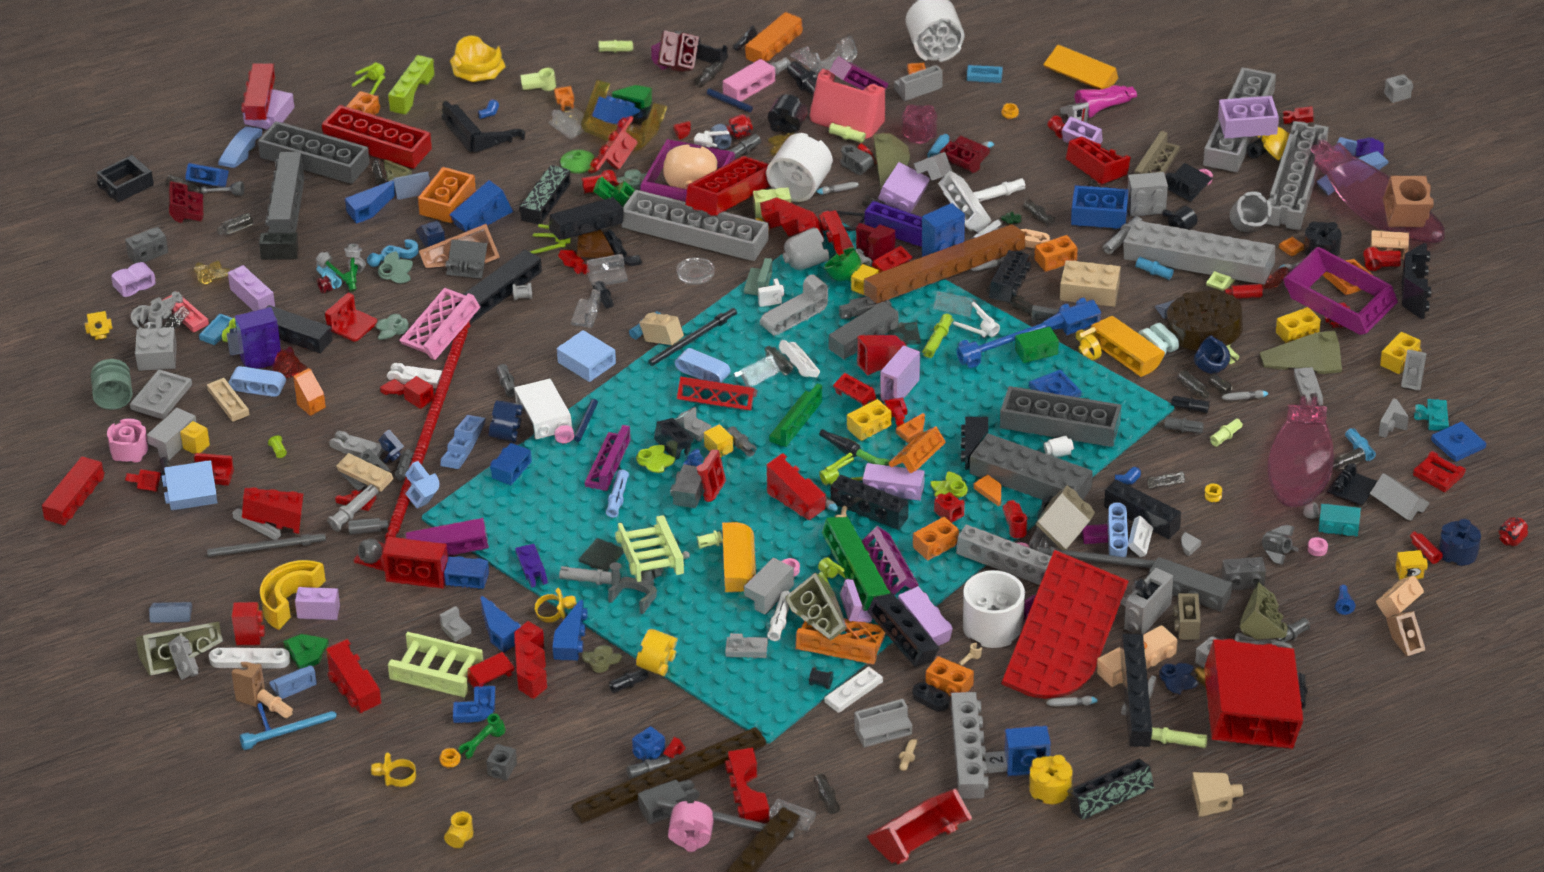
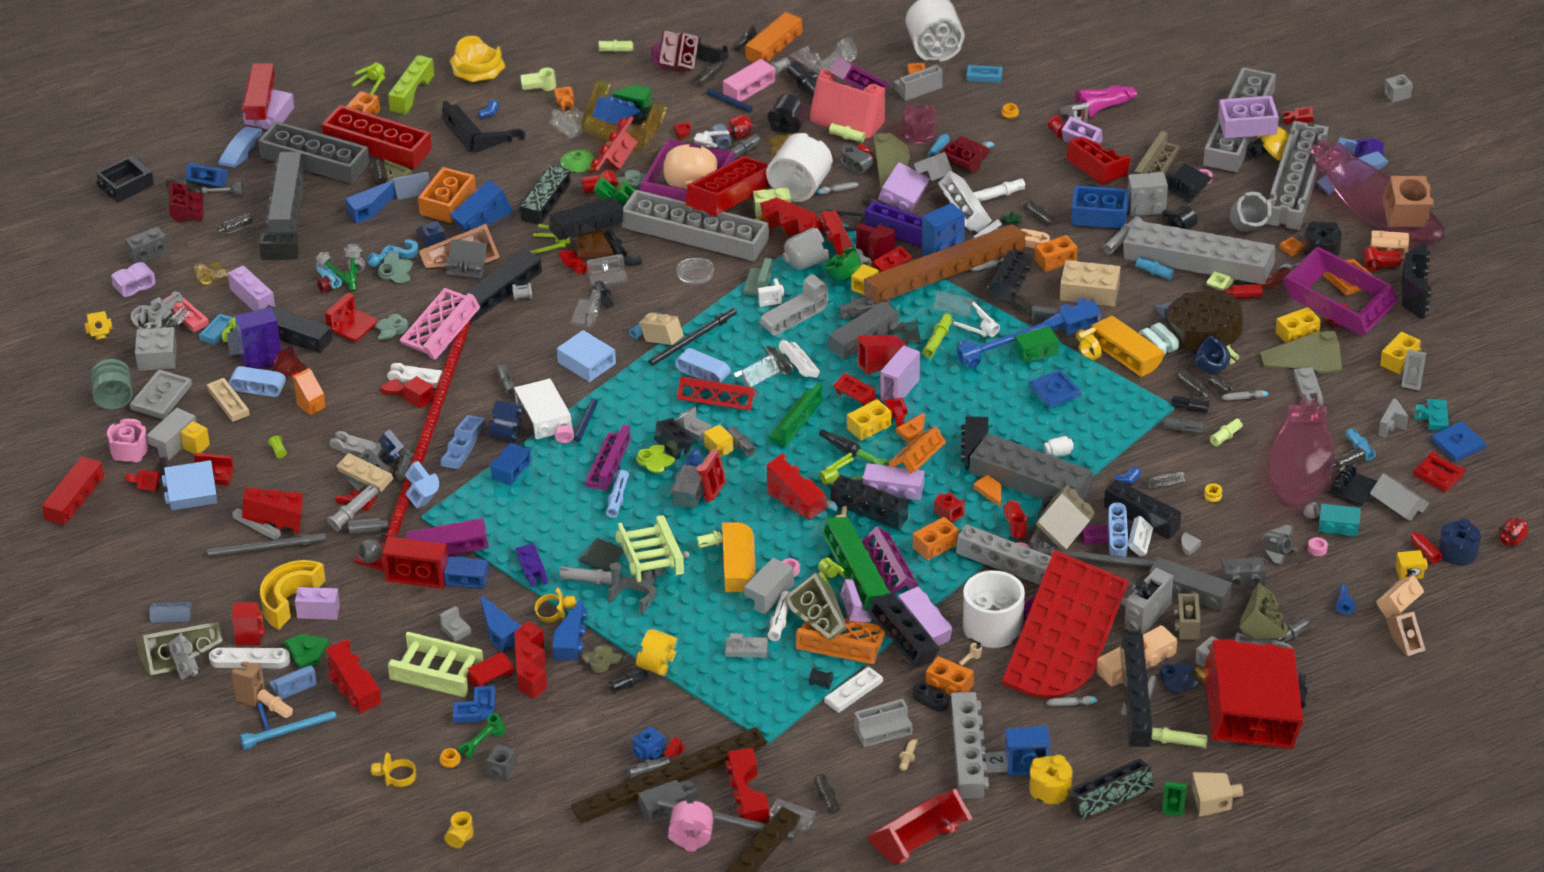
lime plate [931,471,968,498] -> none
dark grey brick [1000,386,1122,447] -> none
light orange brick [1043,45,1118,90] -> none
none -> green slope [1162,781,1187,817]

